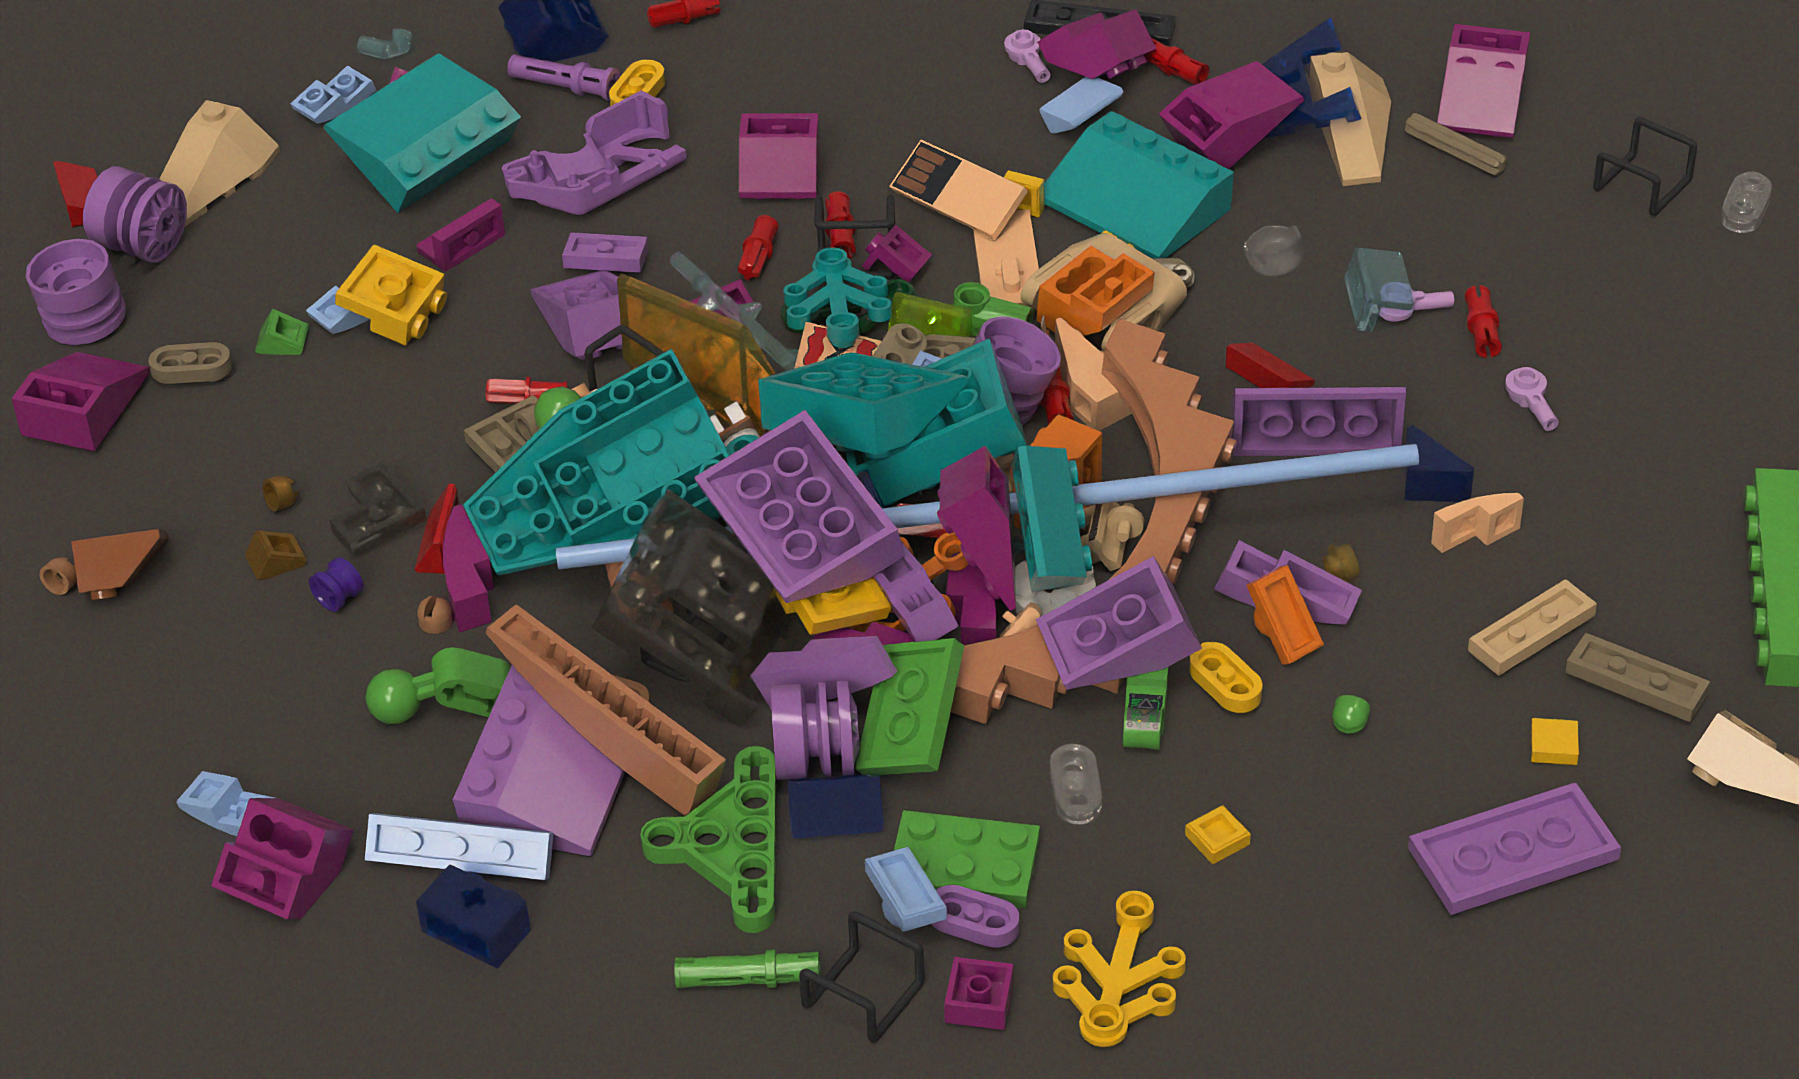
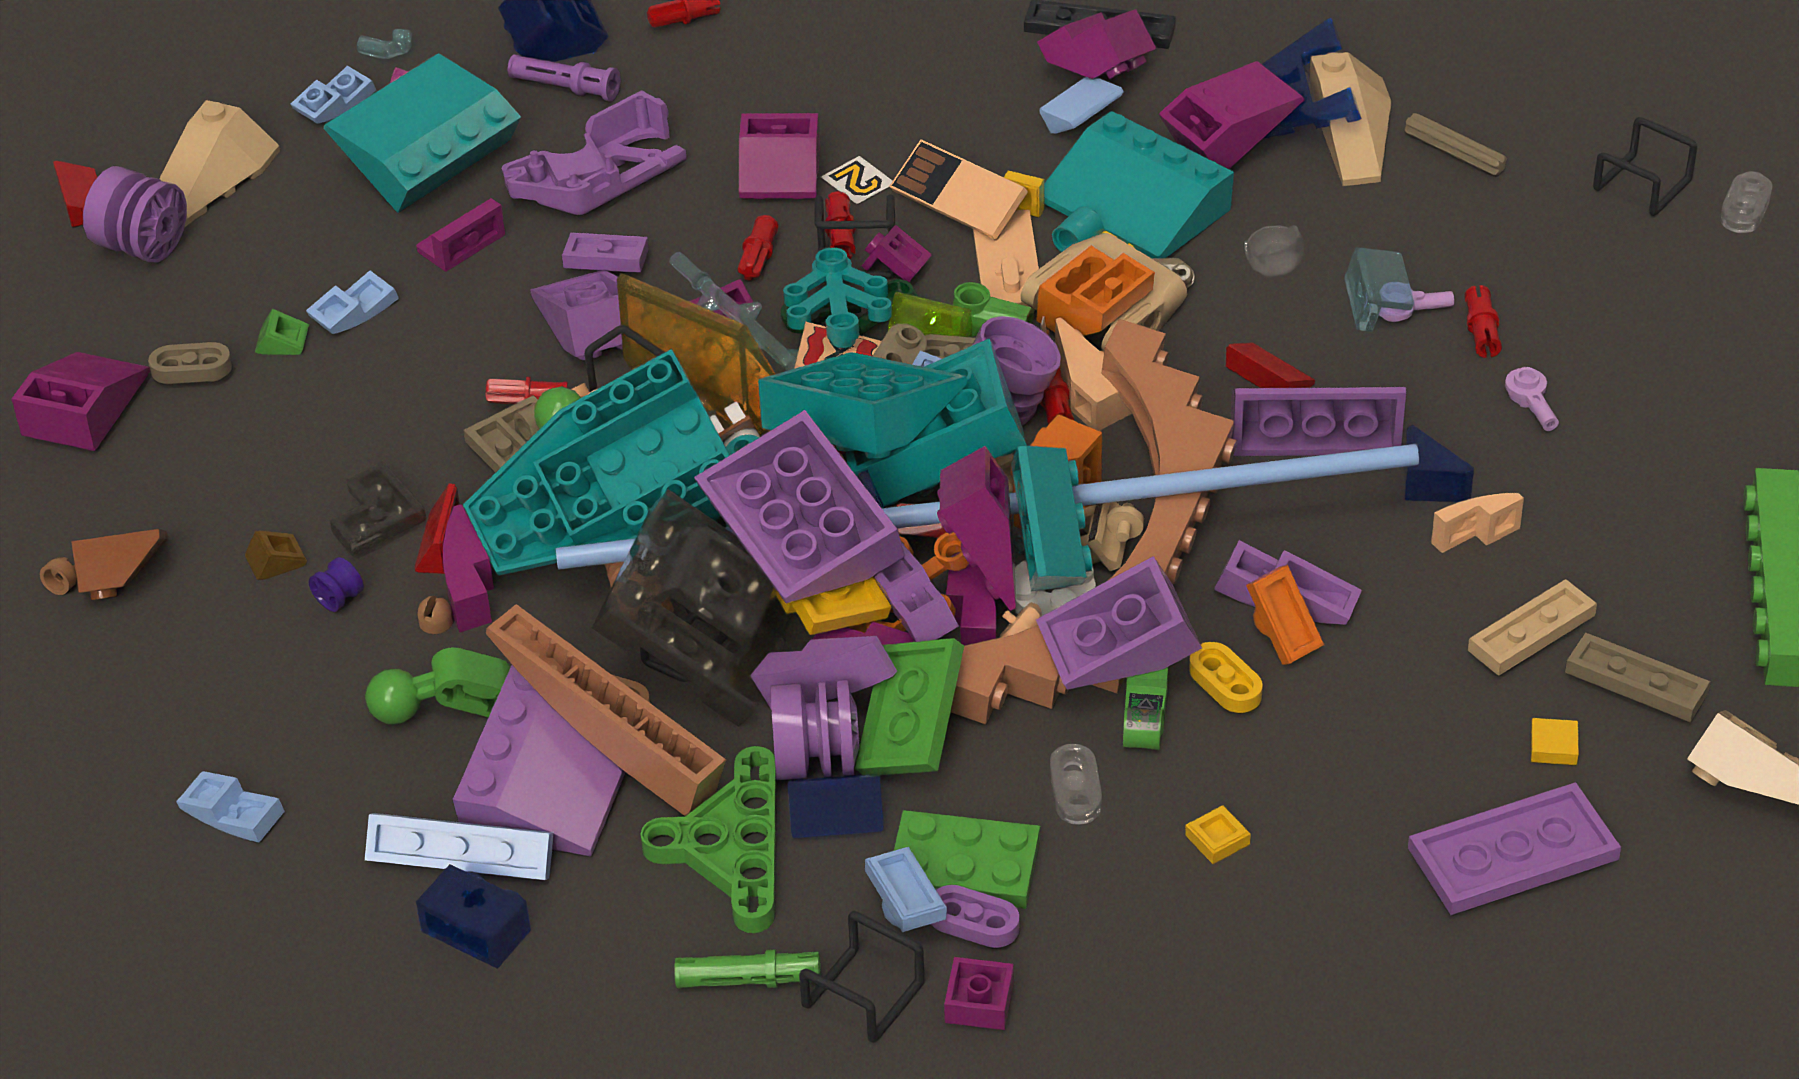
medium lavender wheel [26,239,126,345] -> none
magenta piece [211,798,354,919] -> none
pearl gold hinge [262,476,298,512] -> none
yellow plate [335,244,447,346] -> none
yellow plate [609,60,665,106] -> none
lavender plate [1004,29,1051,83] -> none
yellow plant [1053,891,1186,1047] -> none
red pin [1144,37,1209,85] -> none
clear yellow plate [1323,543,1359,583] -> none
bright green hinge [1332,695,1371,734] -> none
slope [1437,24,1530,138] -> none
none -> sticker [821,156,893,204]
none -> teal beam [1052,207,1104,252]

